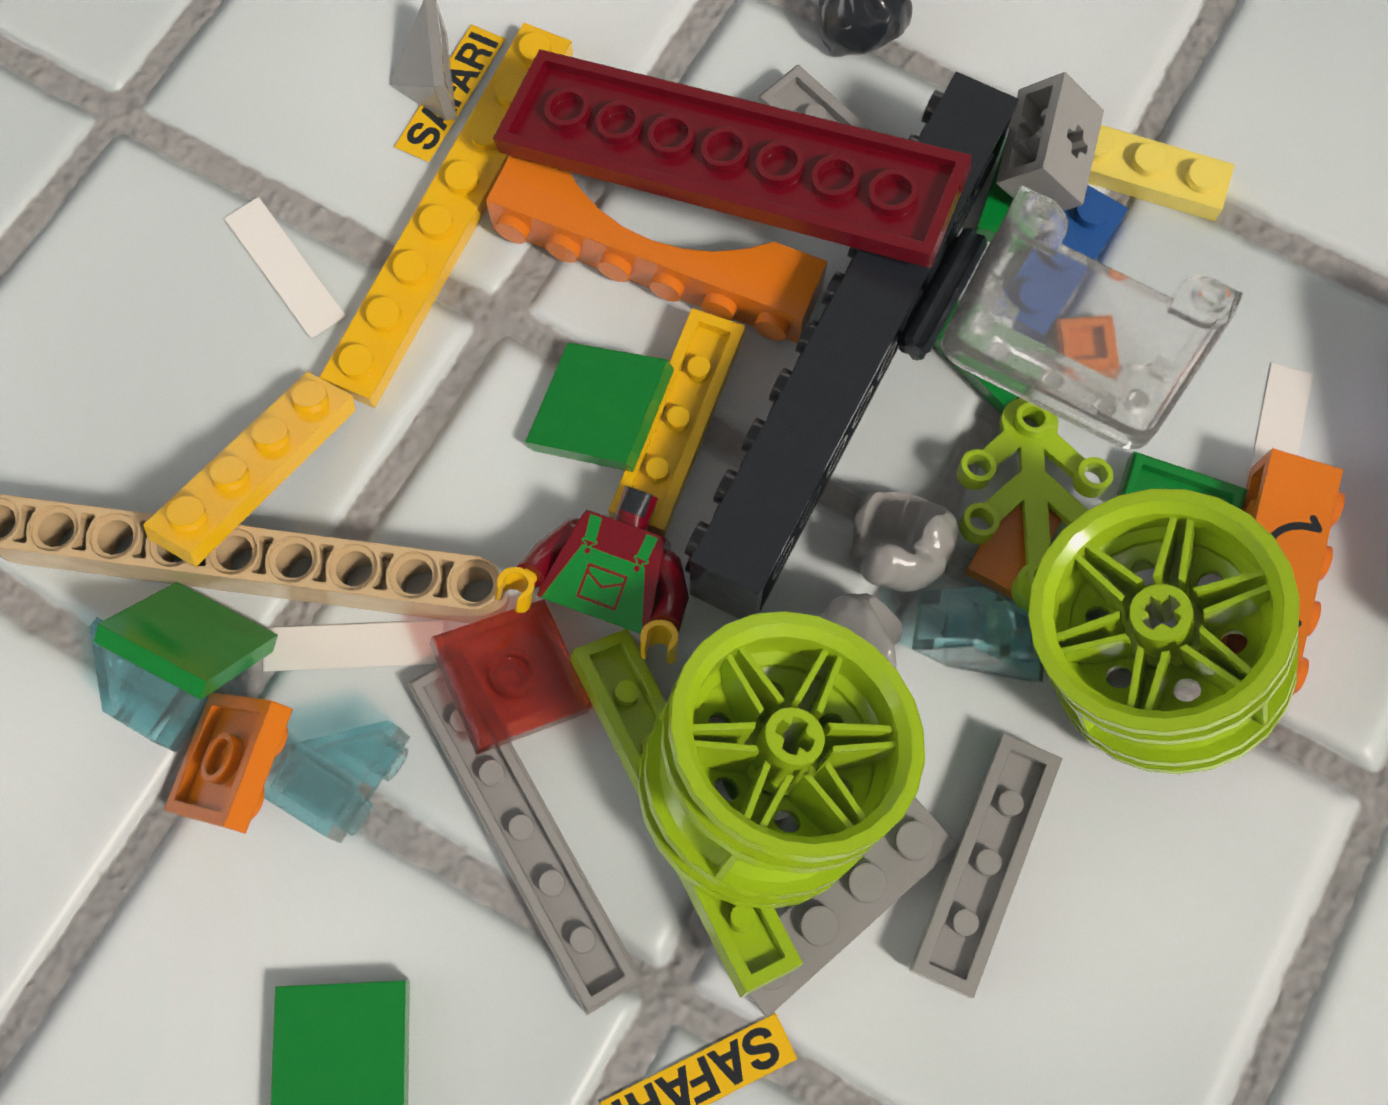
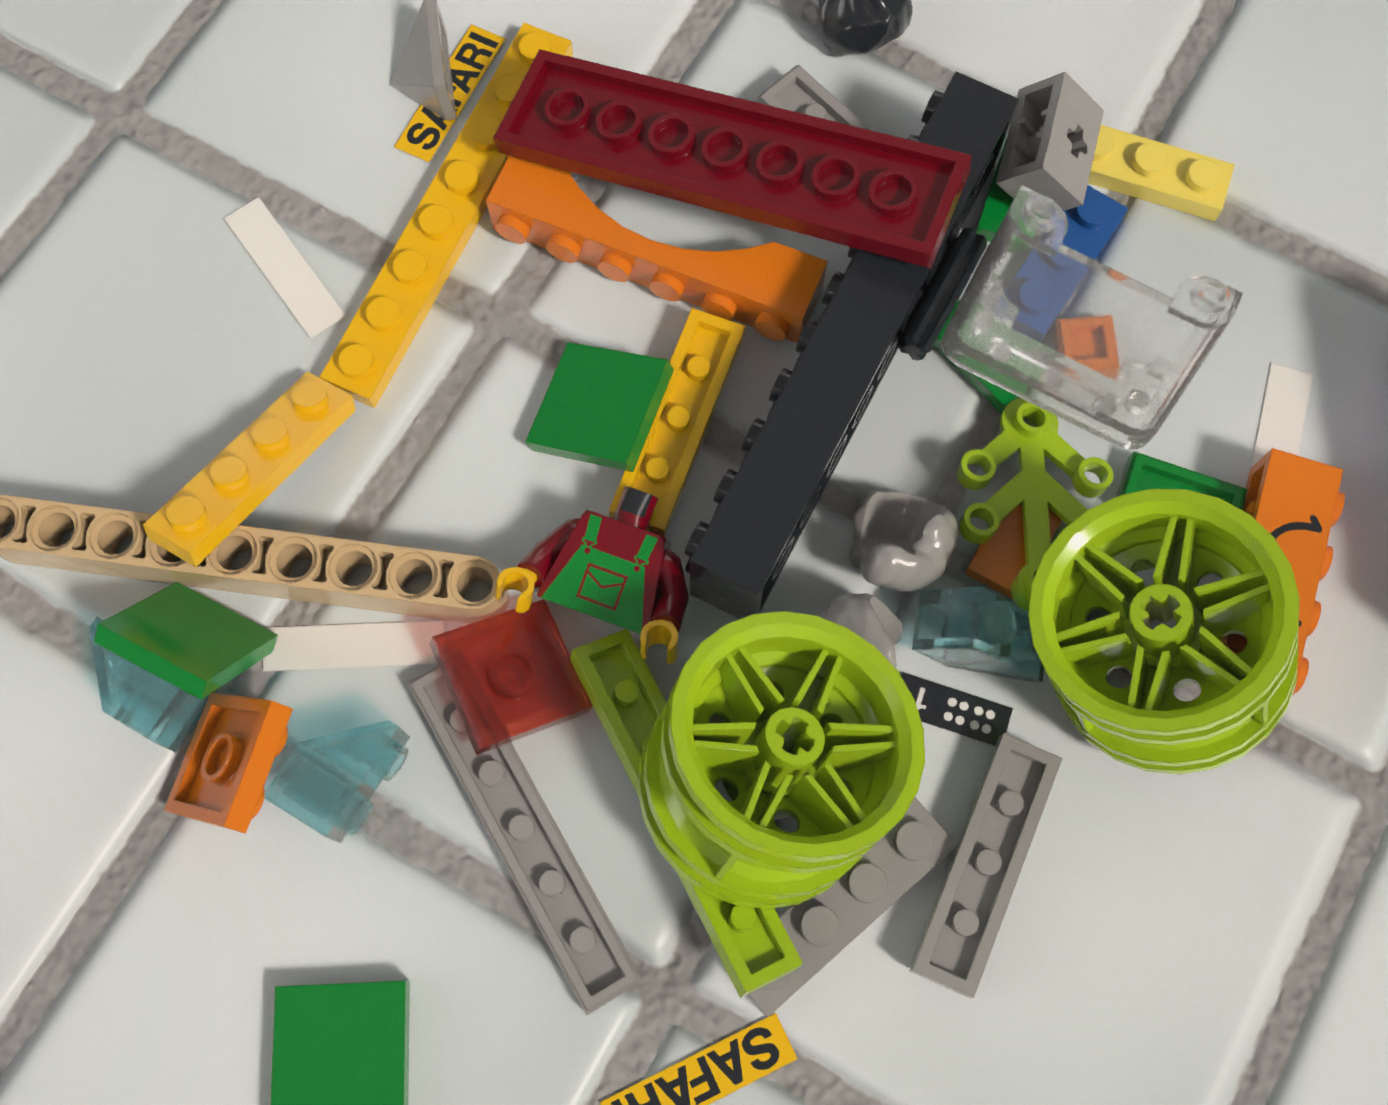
none -> black sticker [901,672,1013,746]

